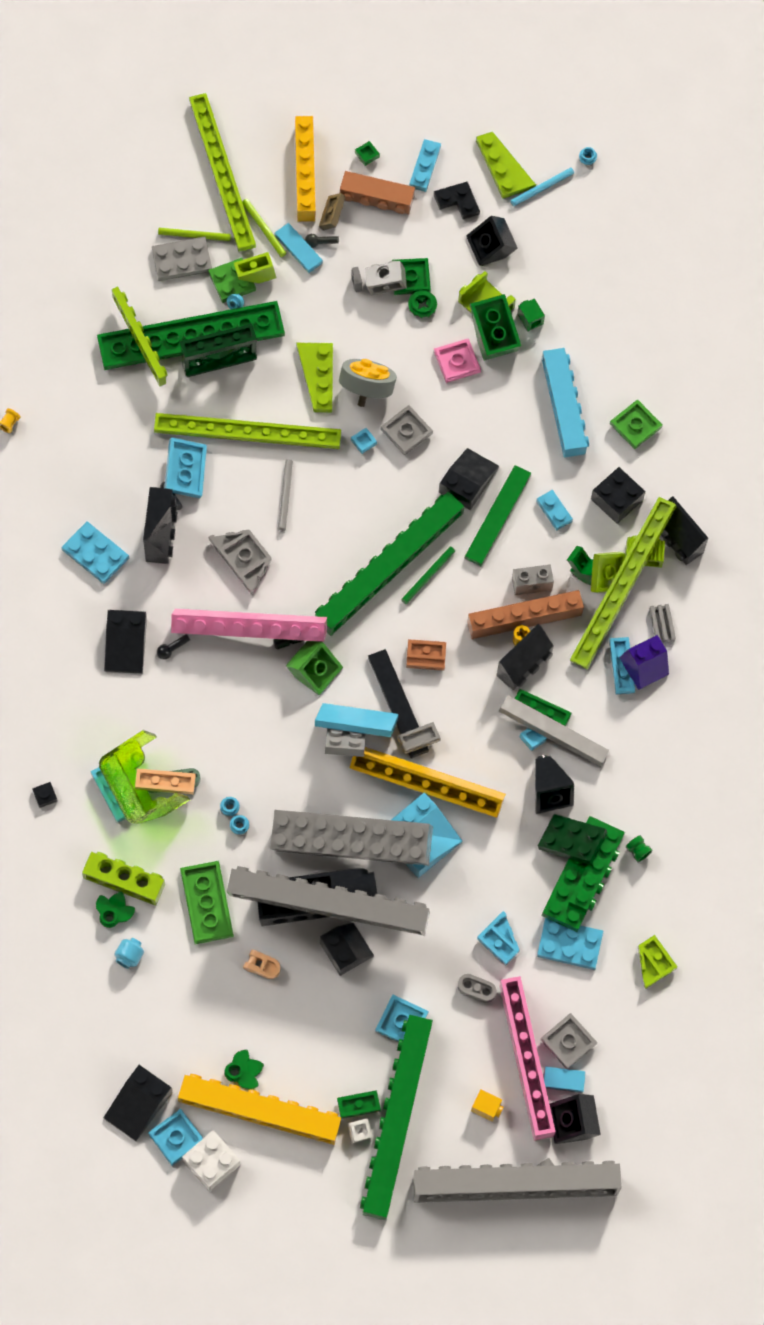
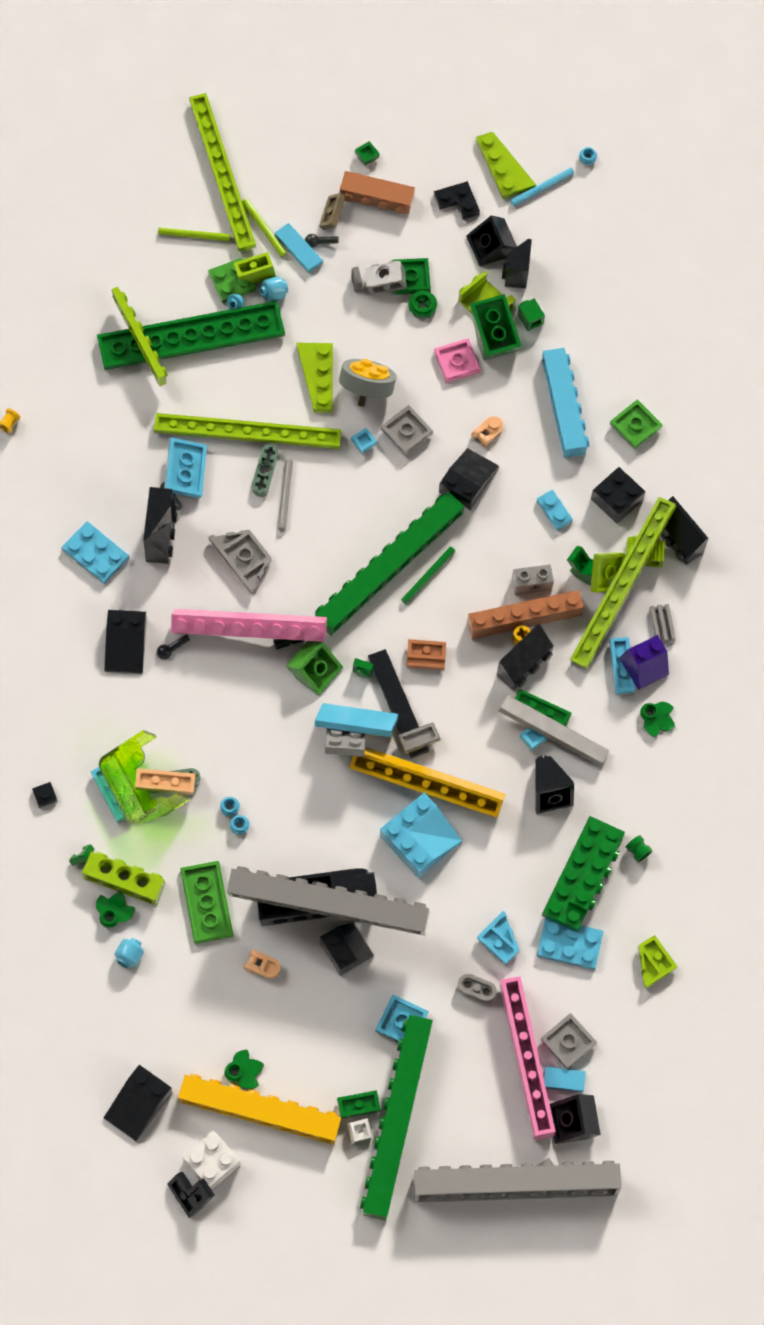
medium azure tile [148,1109,203,1166] -> none
light grey plate [152,237,212,281] -> none
dark green fence [180,323,257,377] -> none
light grey brick [270,810,433,866] -> none
yellow brick [295,116,316,222] -> none
medium azure plate [409,139,441,192] -> none
green tile [464,465,531,566] -> none
yellow brick [471,1089,504,1122] -> none
dark green plate [538,814,608,865] -> none
none -> green tile [69,844,95,866]
none -> black plate [167,1171,215,1218]
none -> sand green beam [252,444,278,497]
none -> medium azure head [260,276,288,302]
none -> green plate [352,658,373,677]
none -> light nougat plate [471,416,503,448]
none -> black slope [502,239,532,289]
none -> green plate [640,702,675,737]

